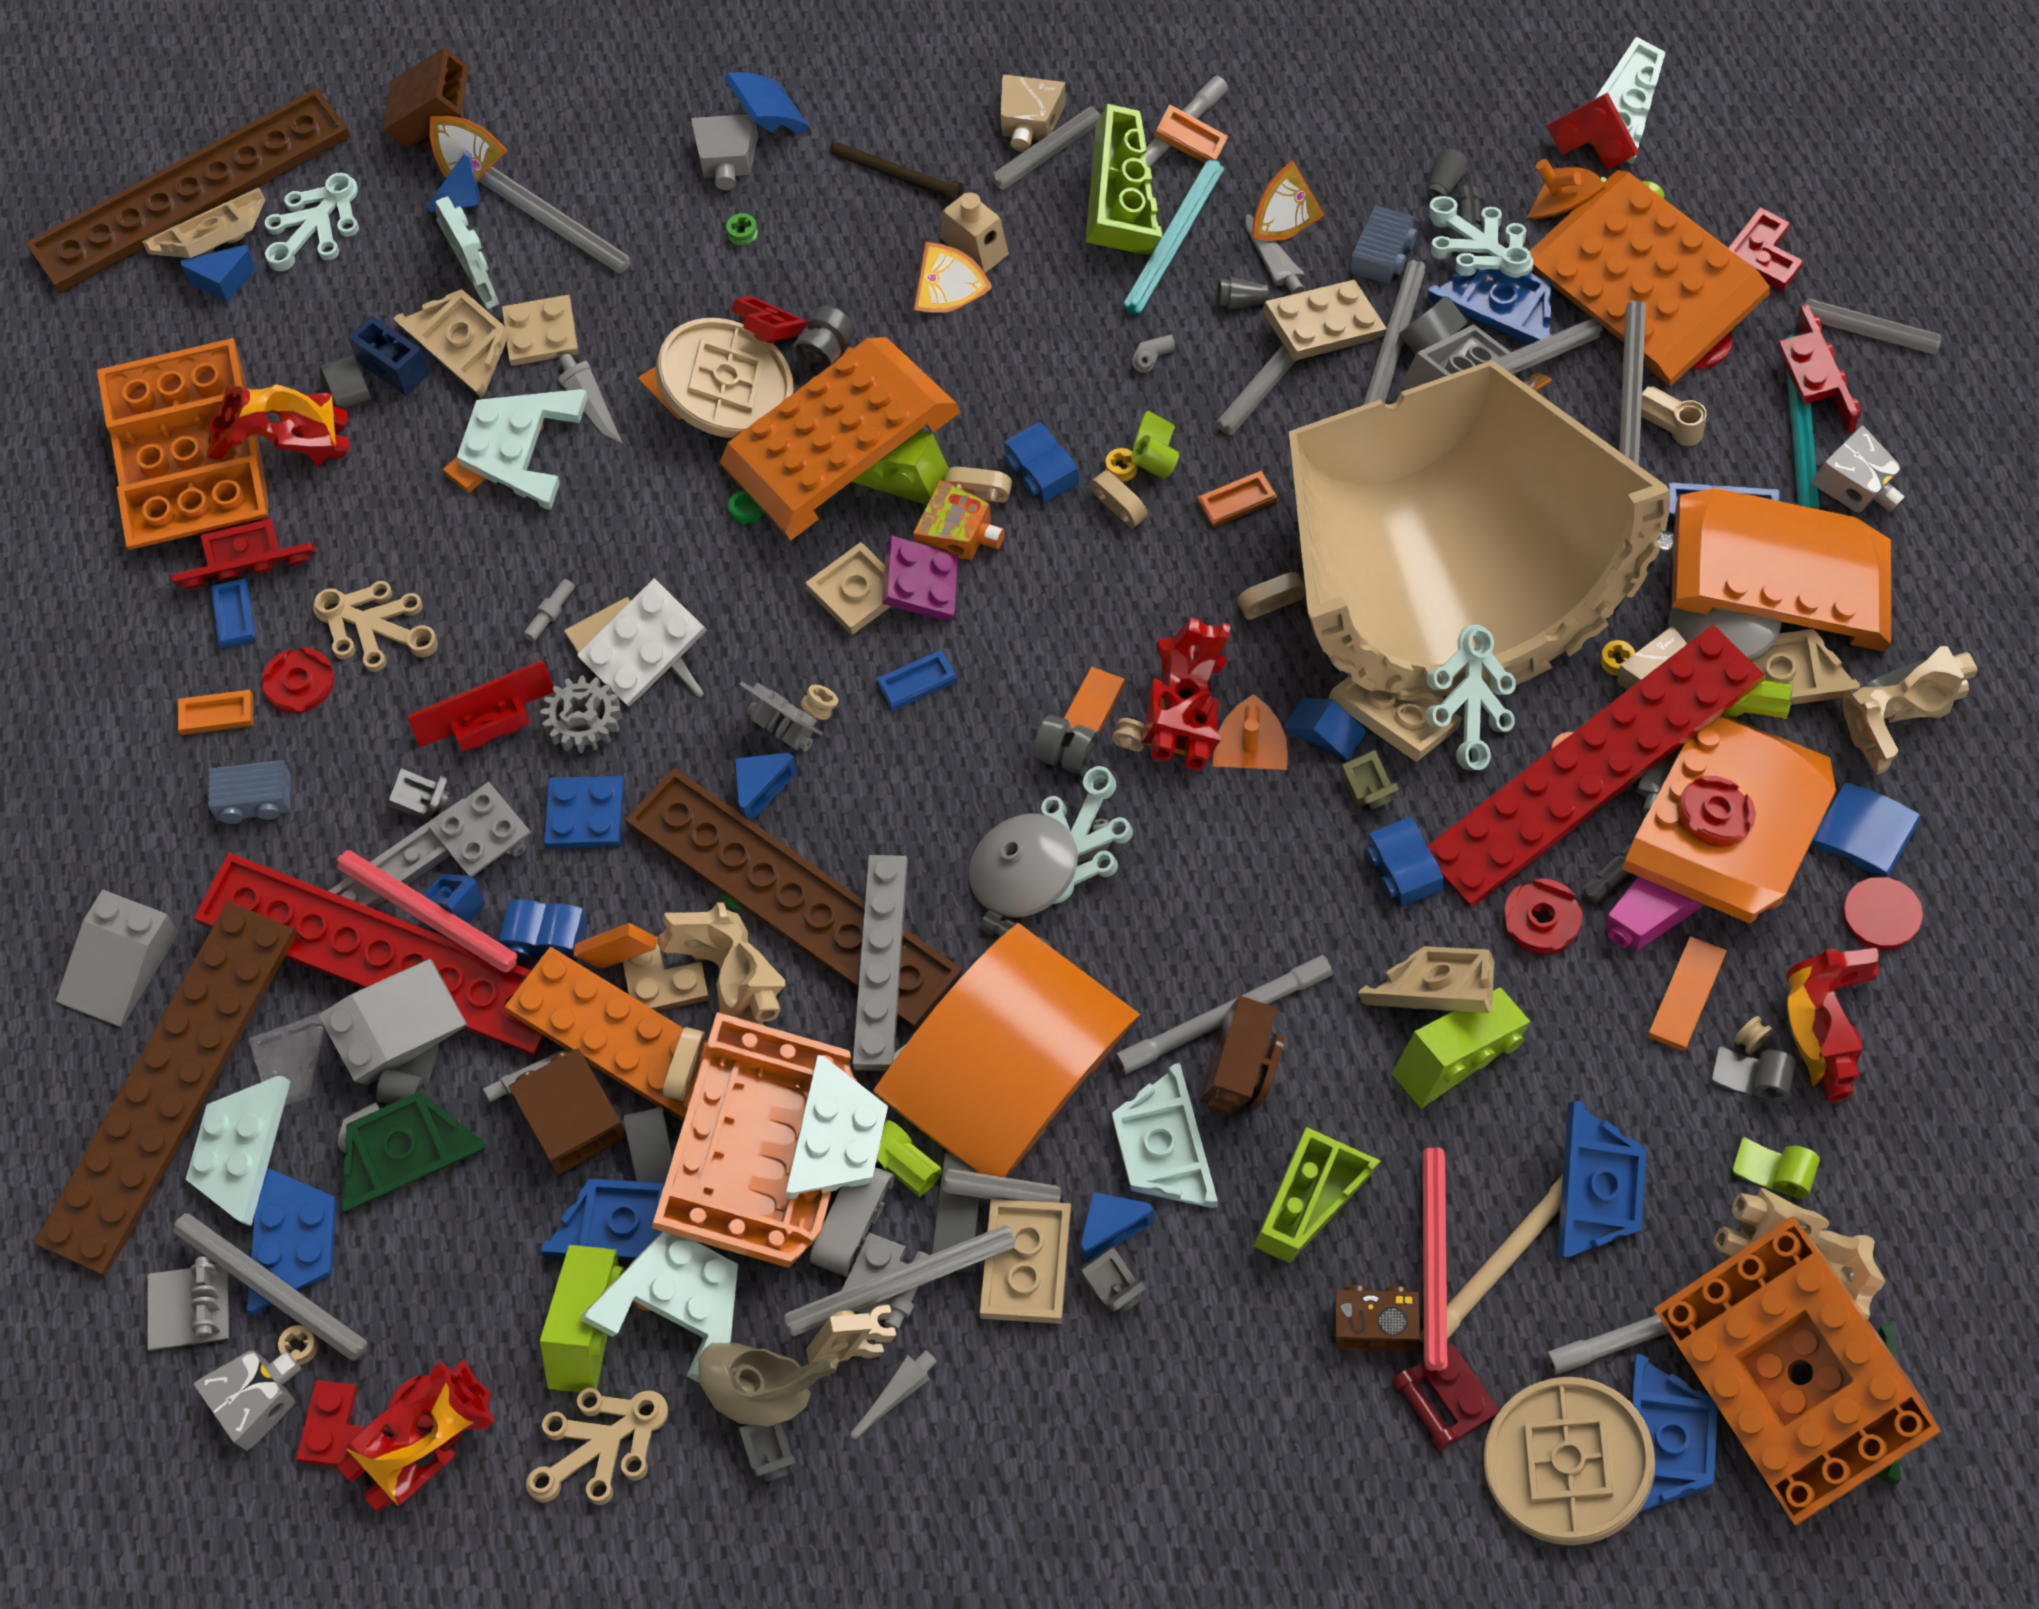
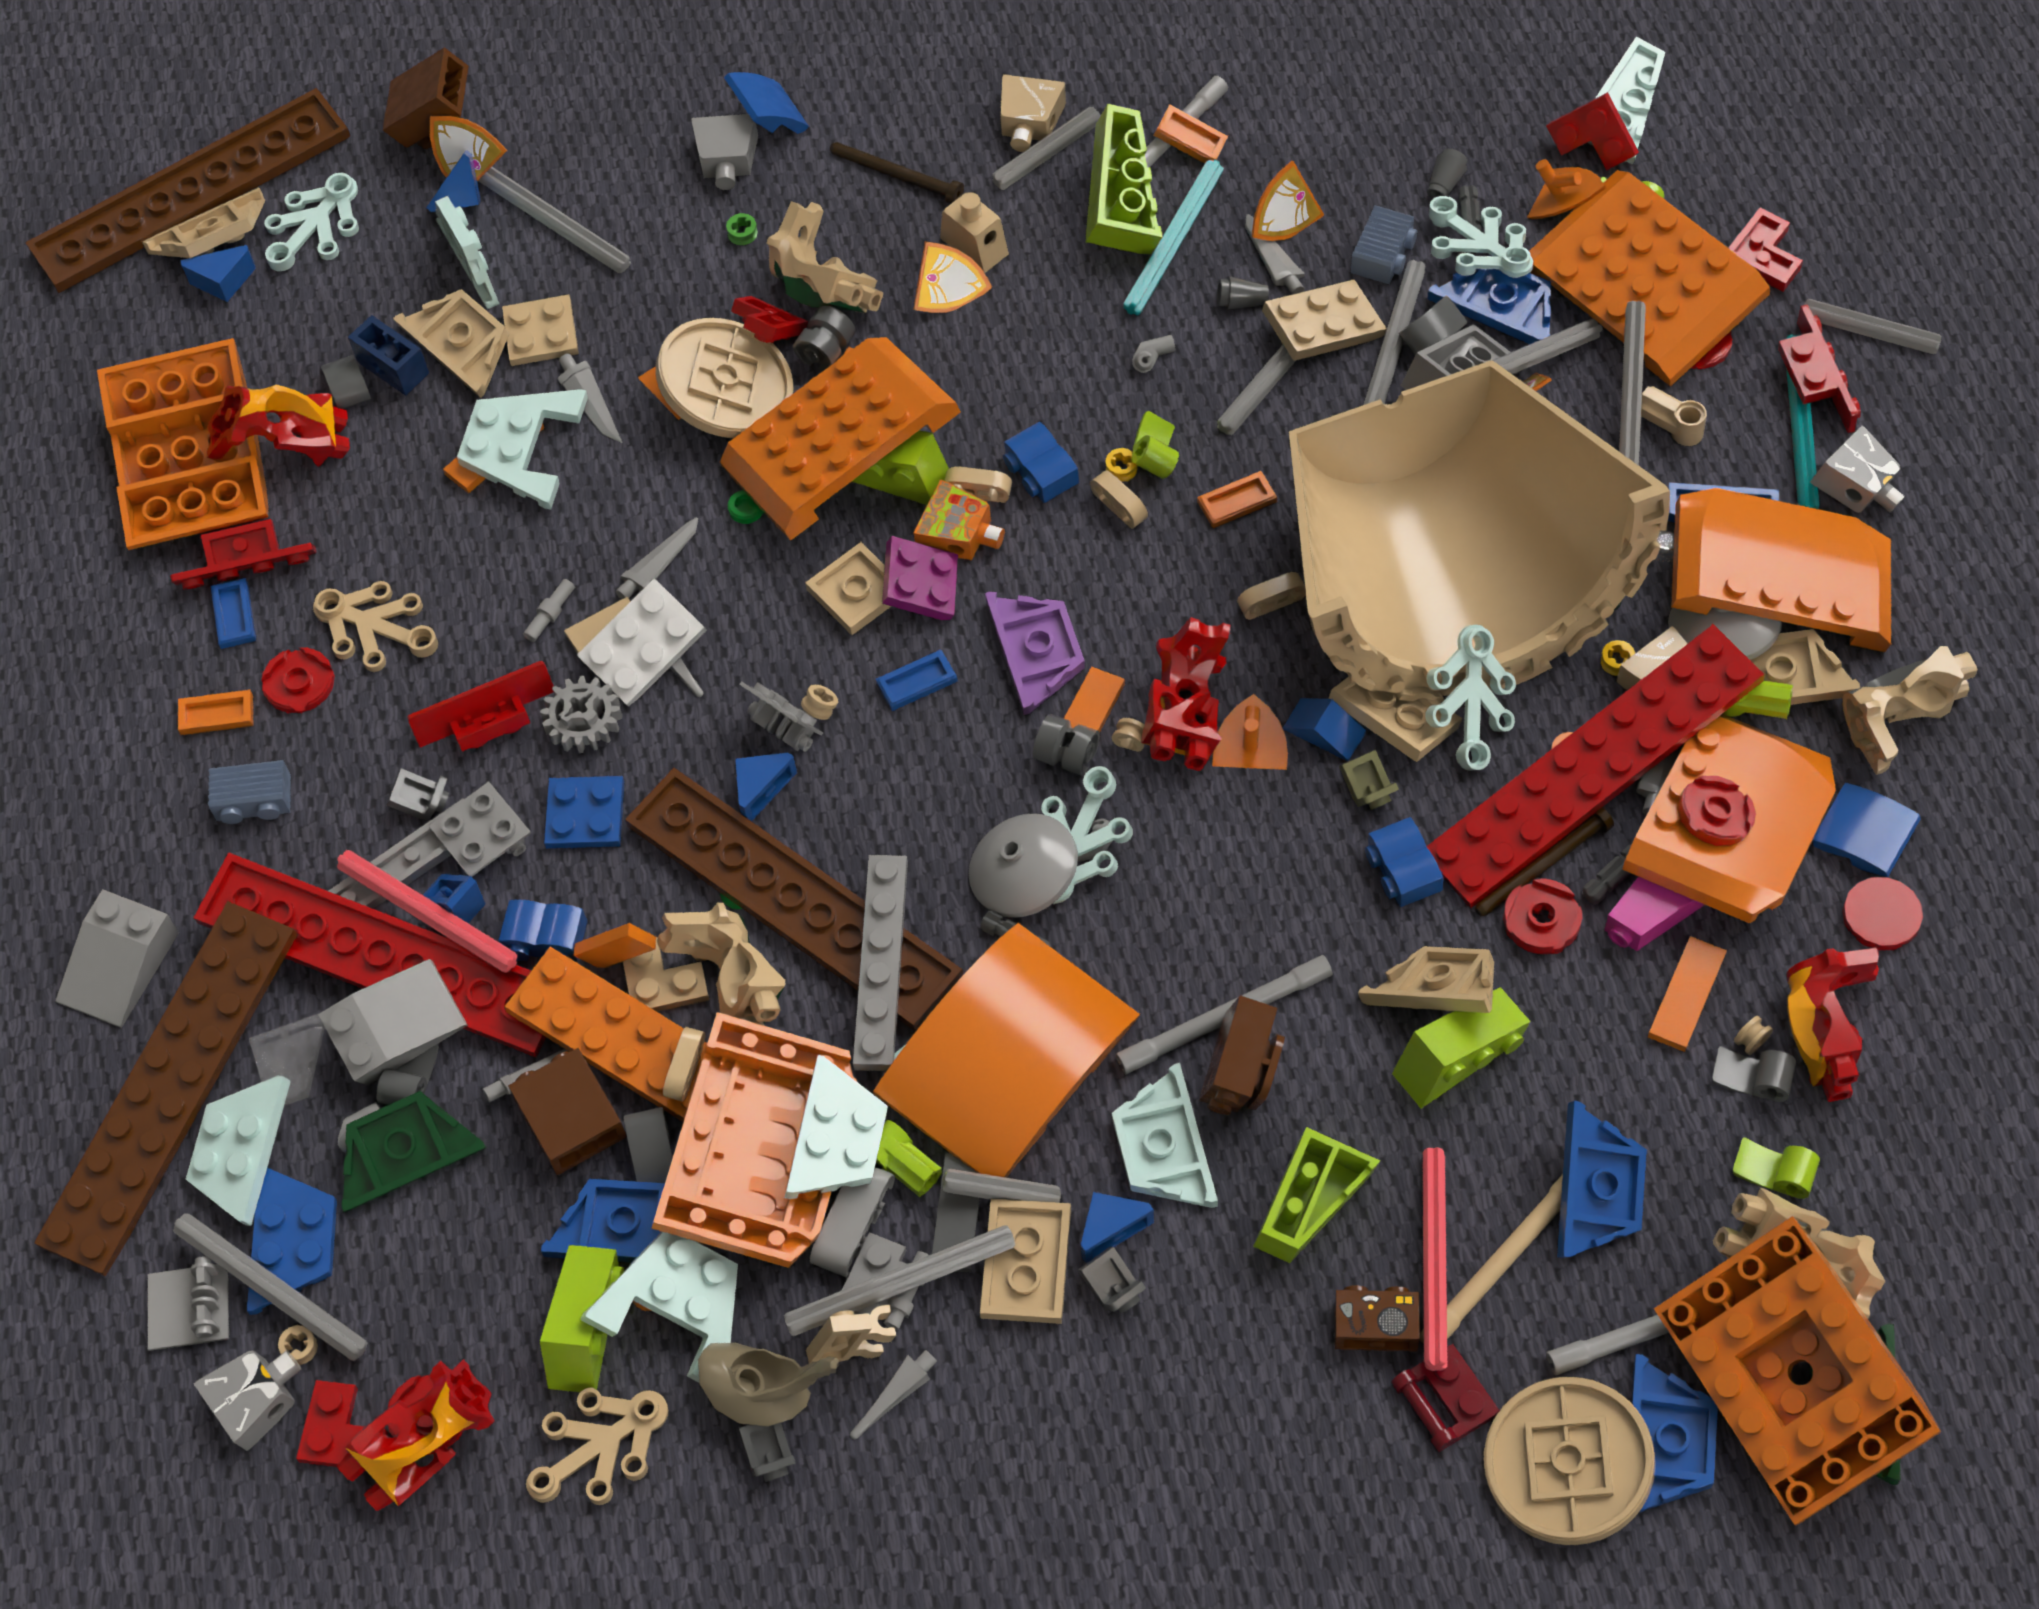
none -> light grey bar [616,517,698,599]
none -> tan hips [766,201,883,313]
none -> medium lavender wing [985,592,1085,715]
none -> dark brown bar [1475,807,1614,916]

